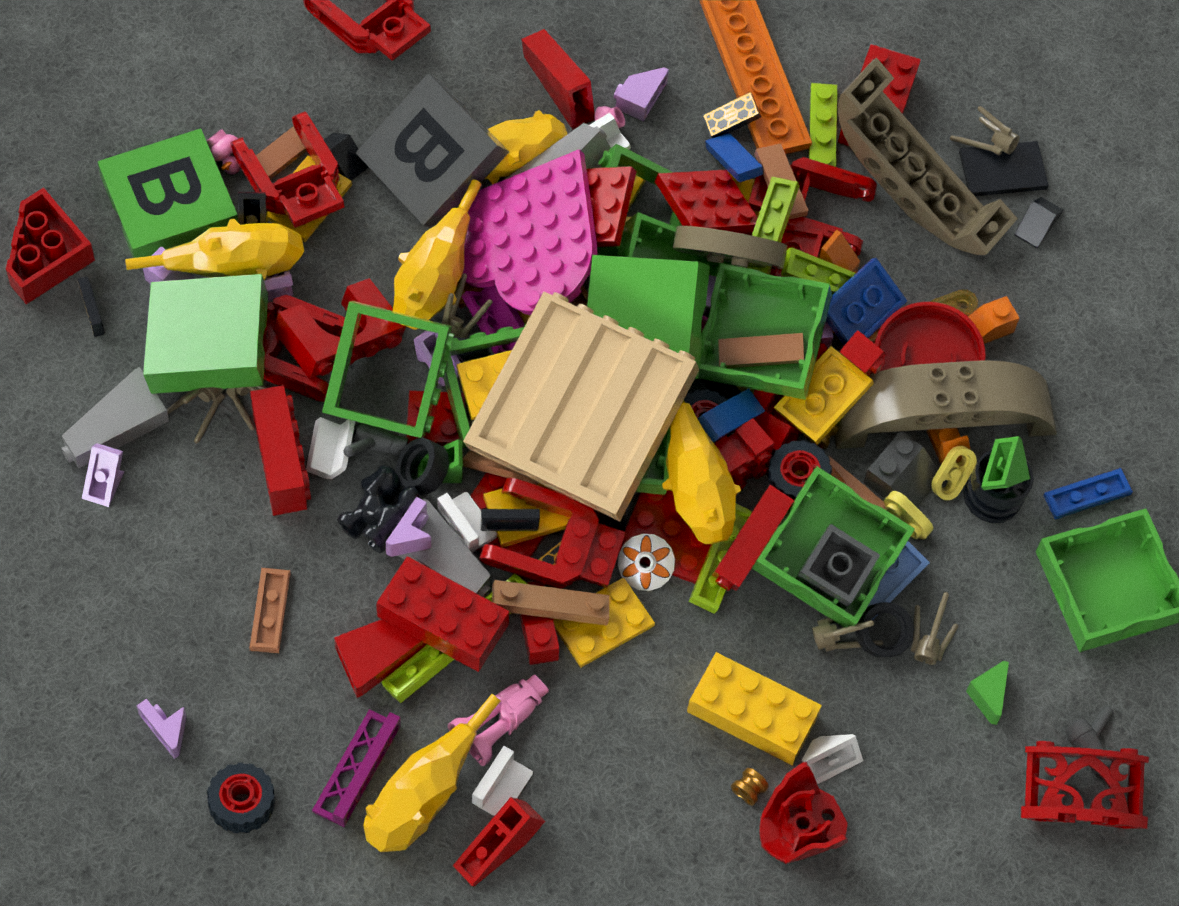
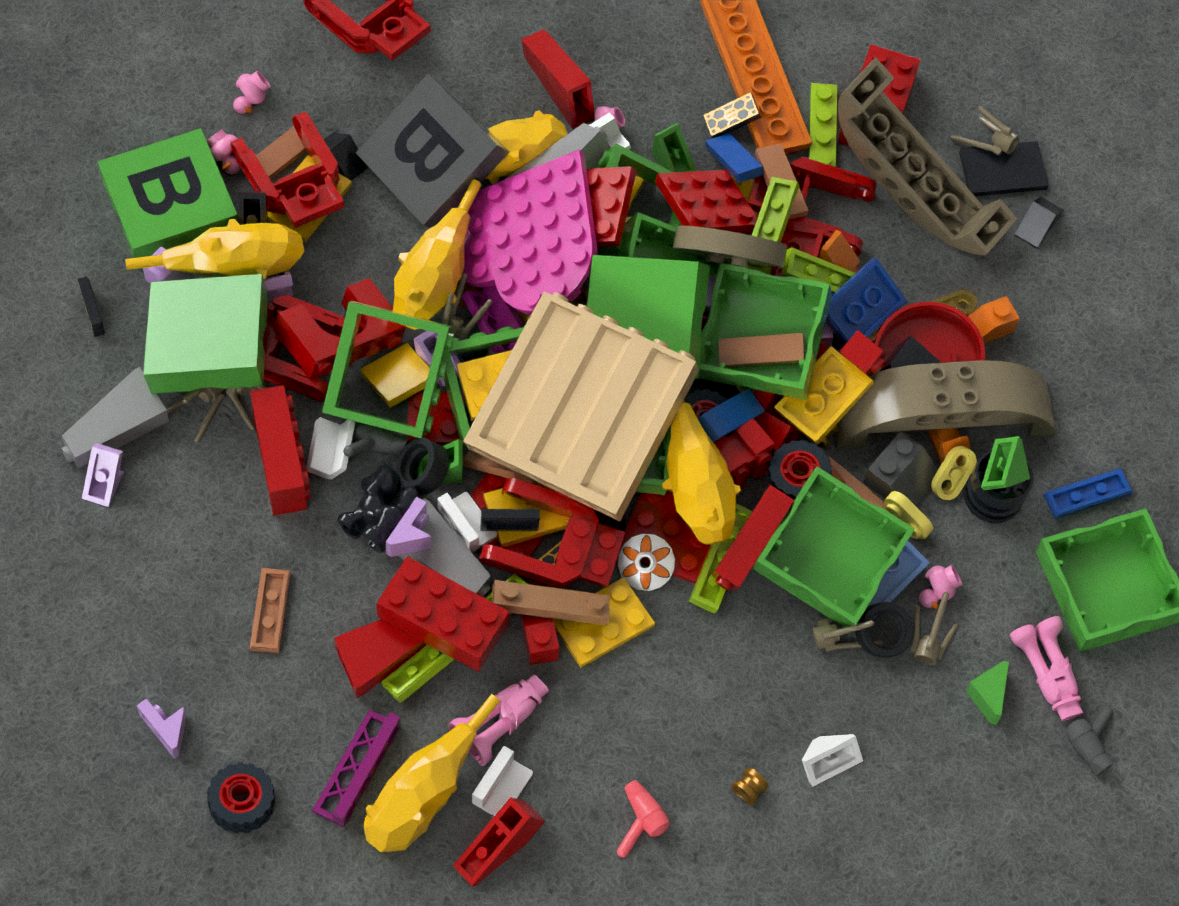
red brick [6,187,95,304] -> none
lavender slope [614,68,669,121] -> none
yellow brick [687,652,822,766] -> none
red piece [759,762,848,864] -> none
dark grey brick [795,524,880,610] -> none
red fence [1021,741,1149,829] -> none
none -> bright pink animal [233,71,271,114]
none -> yellow tile [360,343,430,408]
none -> coral piece [617,780,670,858]
none -> bright green slope [652,123,697,172]
none -> black slope [880,336,941,371]
none -> bright pink animal [919,565,962,610]
none -> bright pink piece [1010,616,1083,721]

